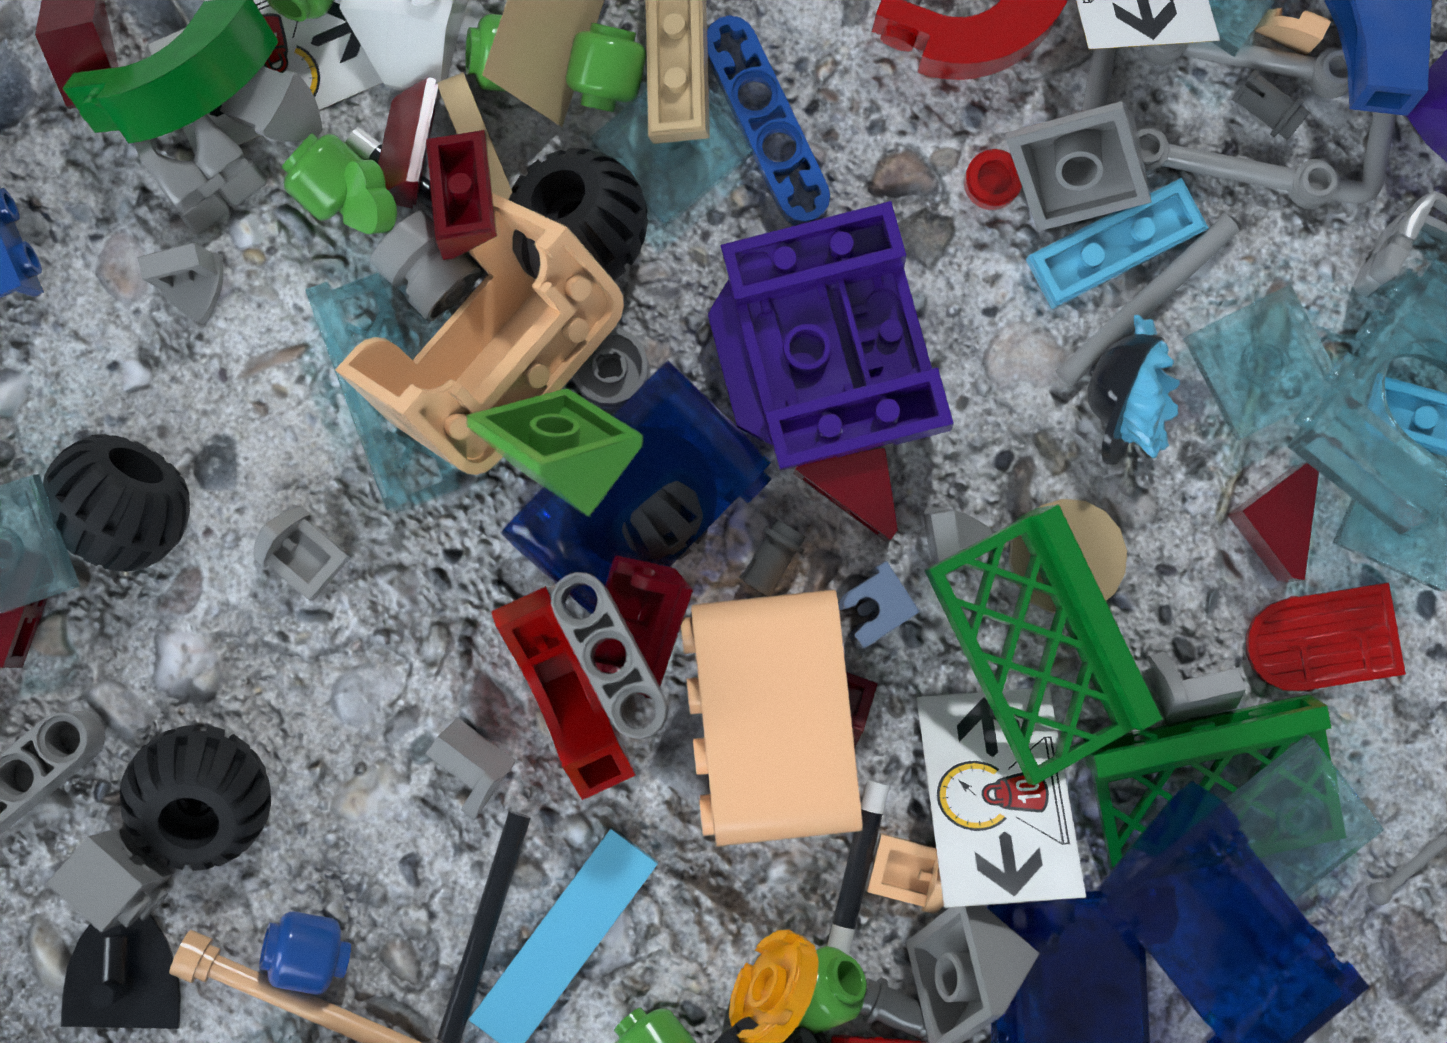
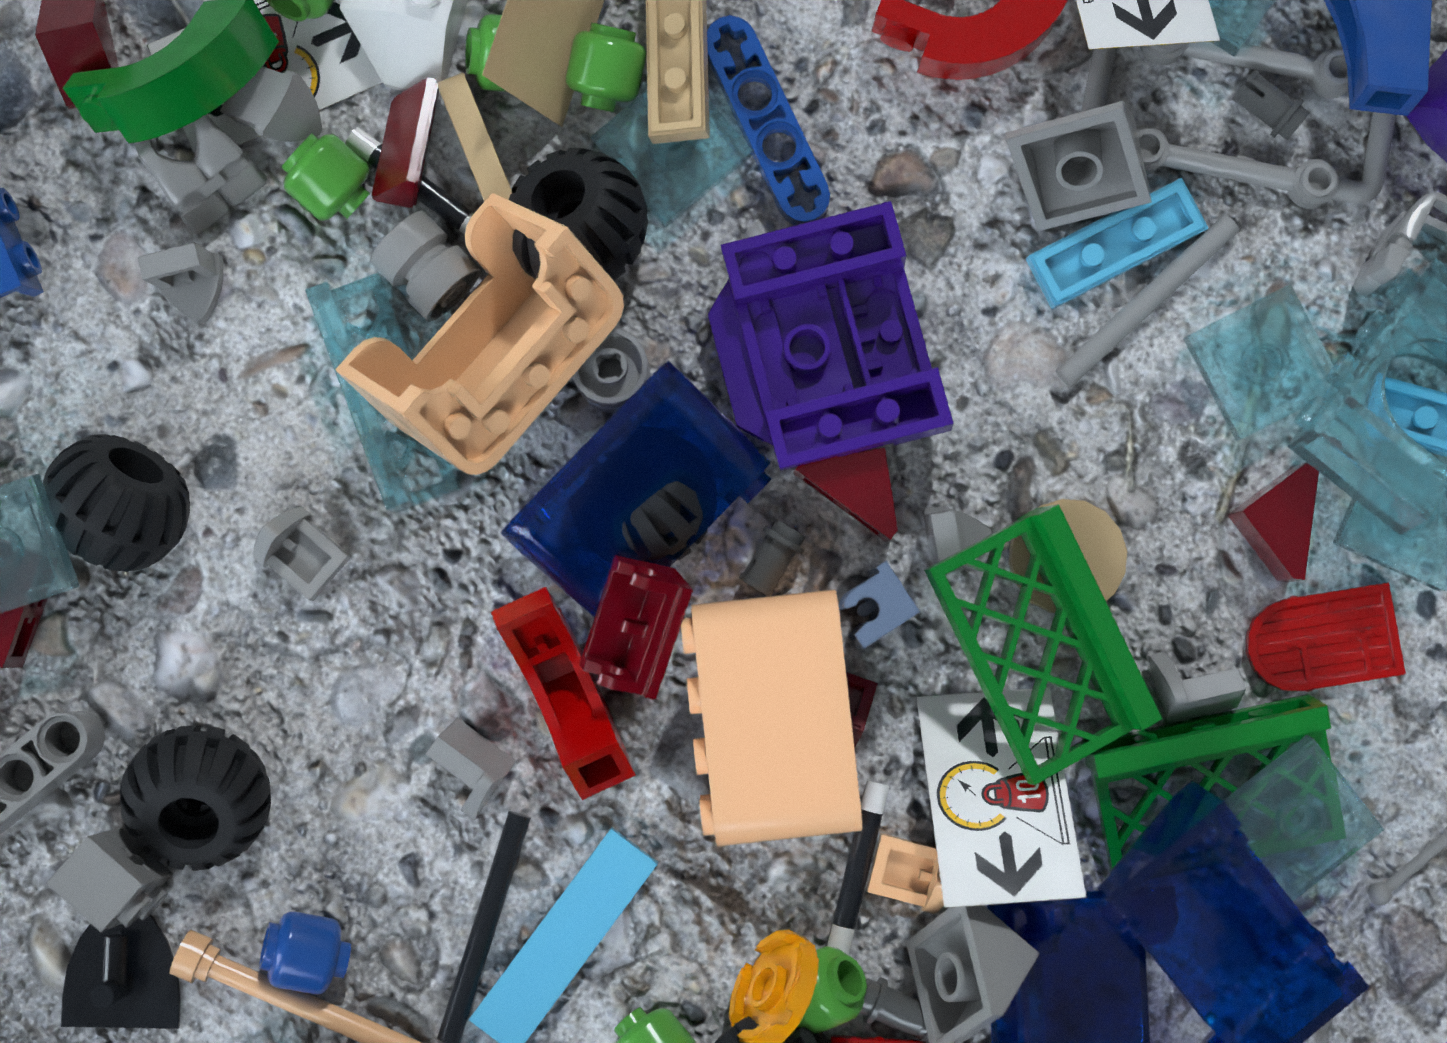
bright green tile [343,160,397,234] -> none
dark red slope [426,130,497,260] -> none
bright green slope [467,388,643,517] -> none
light grey beam [551,573,669,739] -> none
red tile [964,149,1022,210] -> none
hair [1088,315,1180,465] -> none
light nougat tile [1255,8,1331,56] -> none

